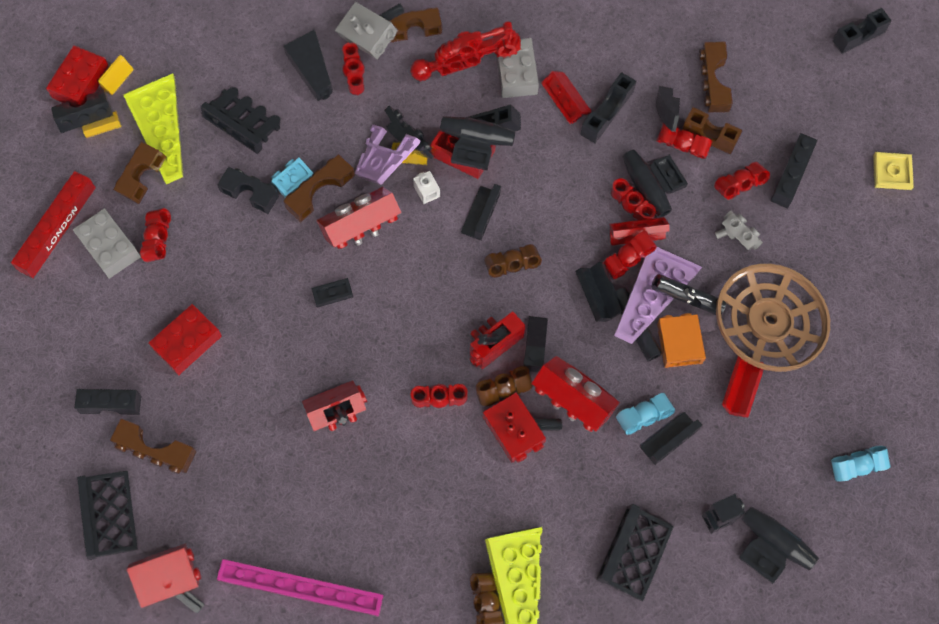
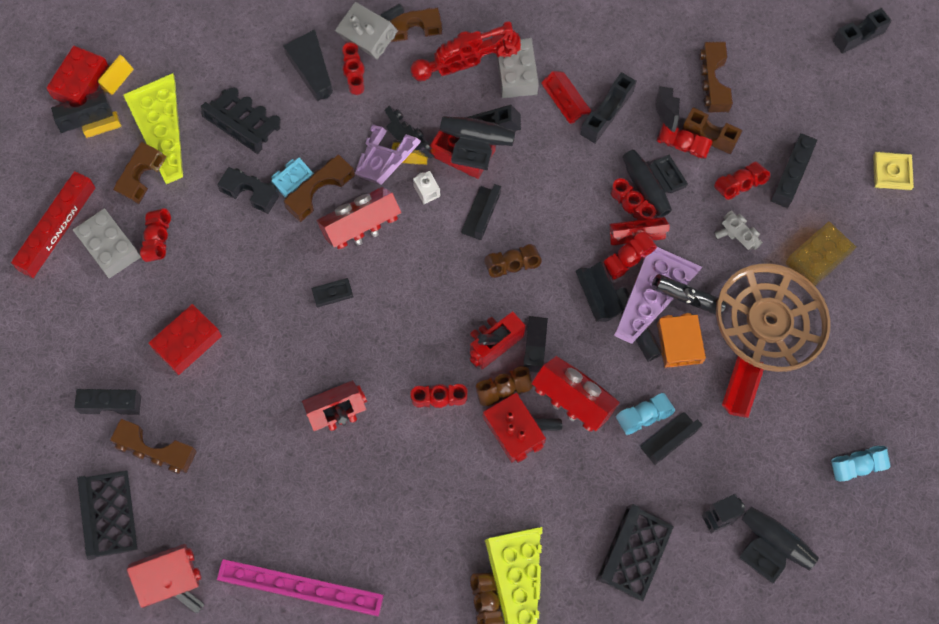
none -> clear yellow brick [785,221,857,287]

